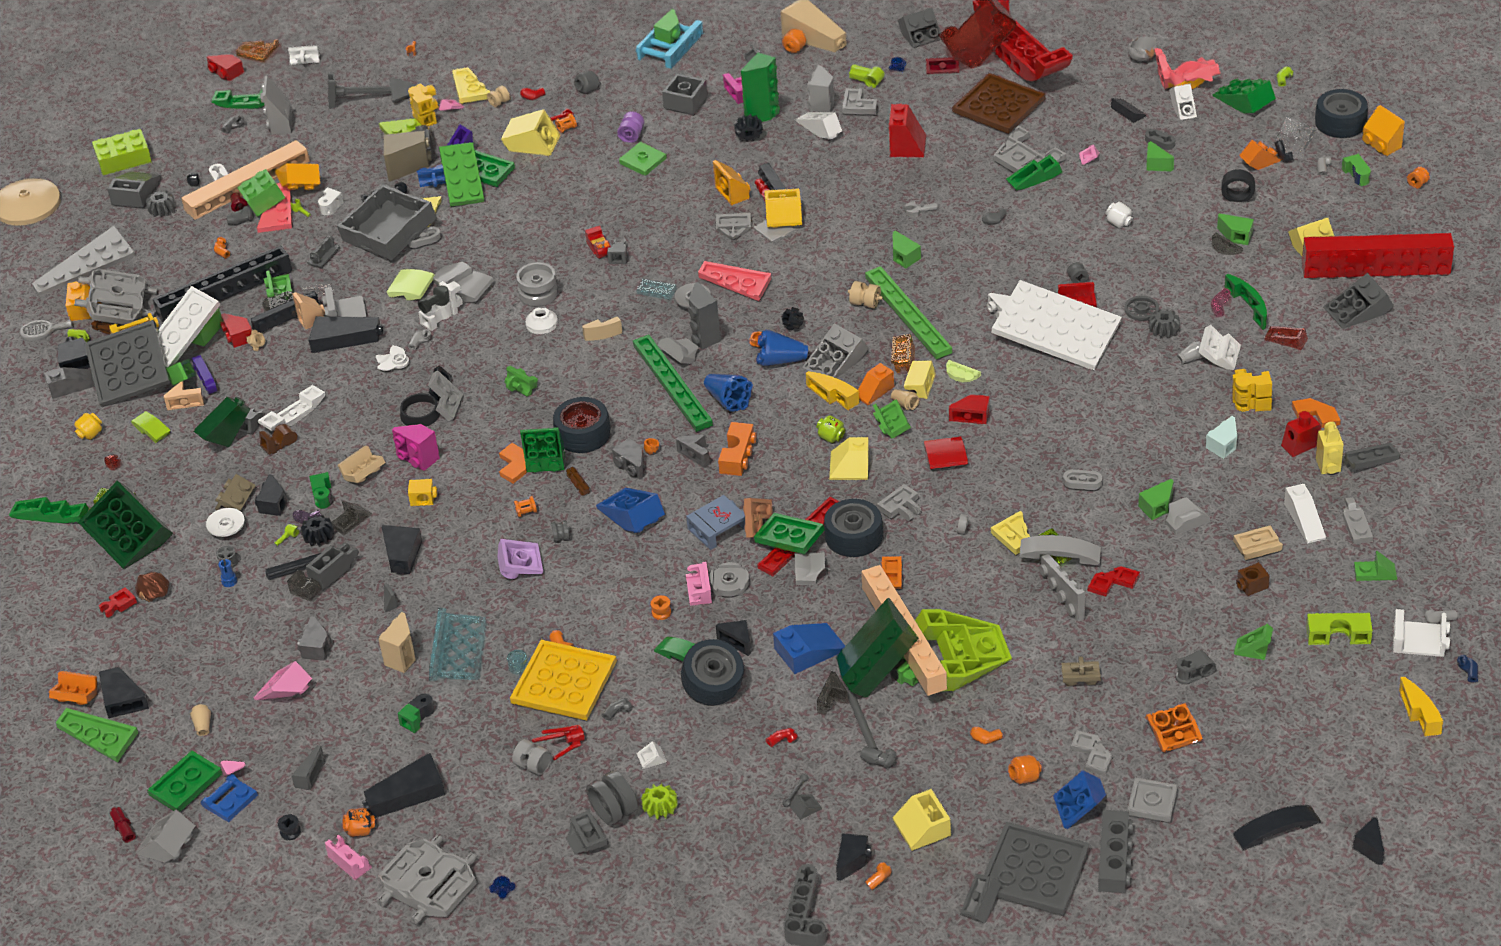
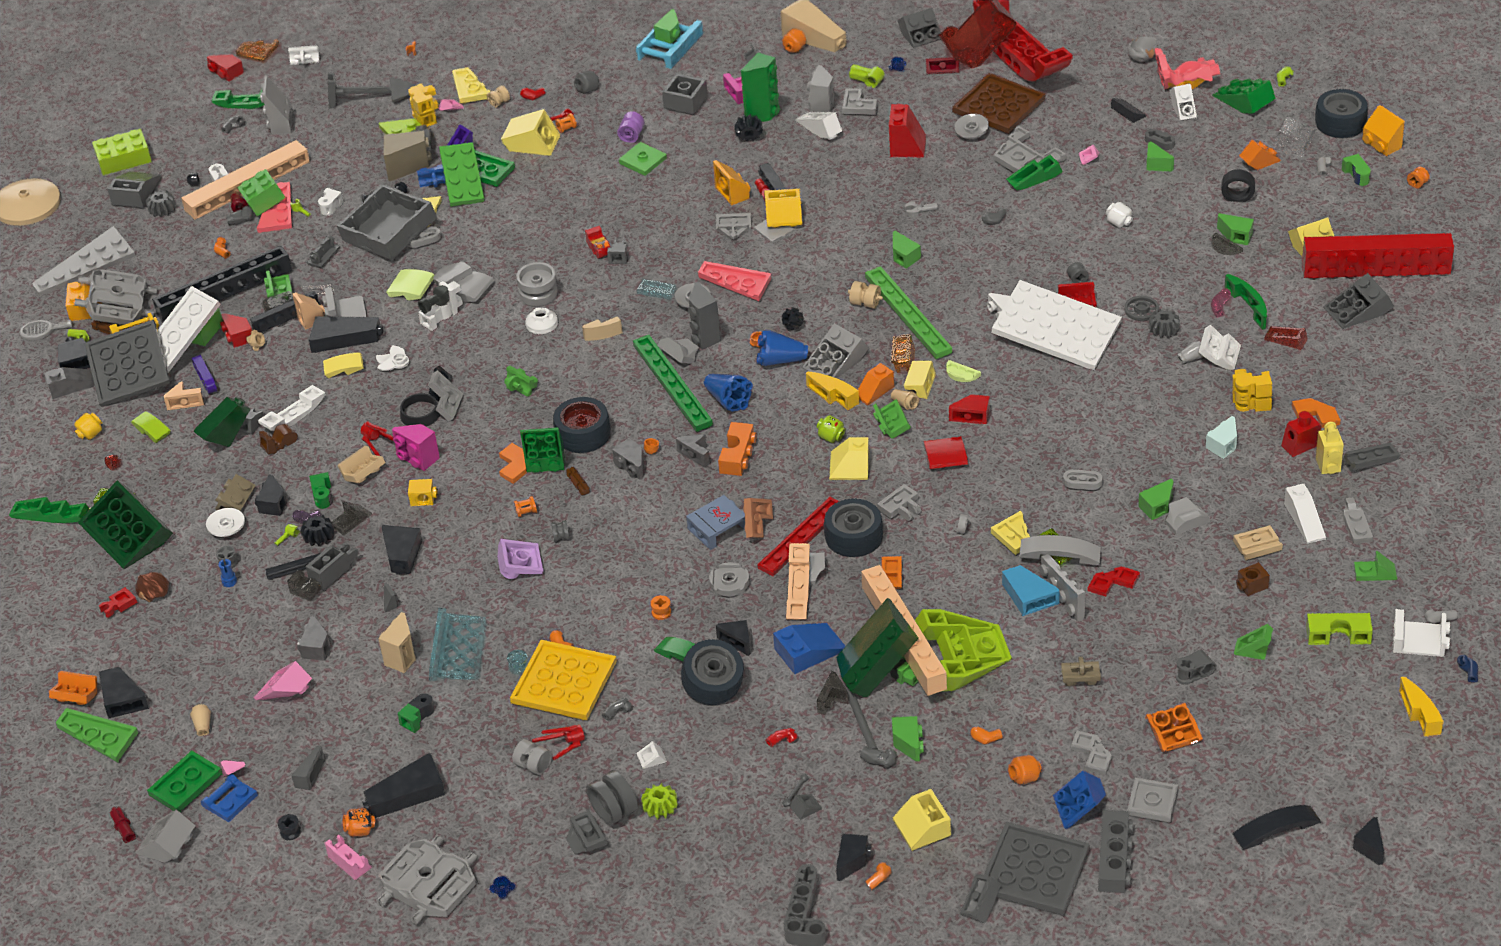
bright green slope [166,359,196,385] -> none
light orange slope [275,163,320,190] -> none
light grey arm [408,329,431,350] -> none
blue slope [596,487,665,533] -> none
bright pink hinge [686,562,712,606] -> none
green plate [754,513,824,554] -> none
black arm [1274,140,1294,163] -> none
none -> light yellow slope [323,353,364,378]
none -> red plant [360,421,394,456]
none -> light nougat slope [786,543,810,620]
none -> bright green slope [892,716,924,761]
none -> light grey dish [955,114,989,139]
none -> dark azure slope [1002,565,1060,616]

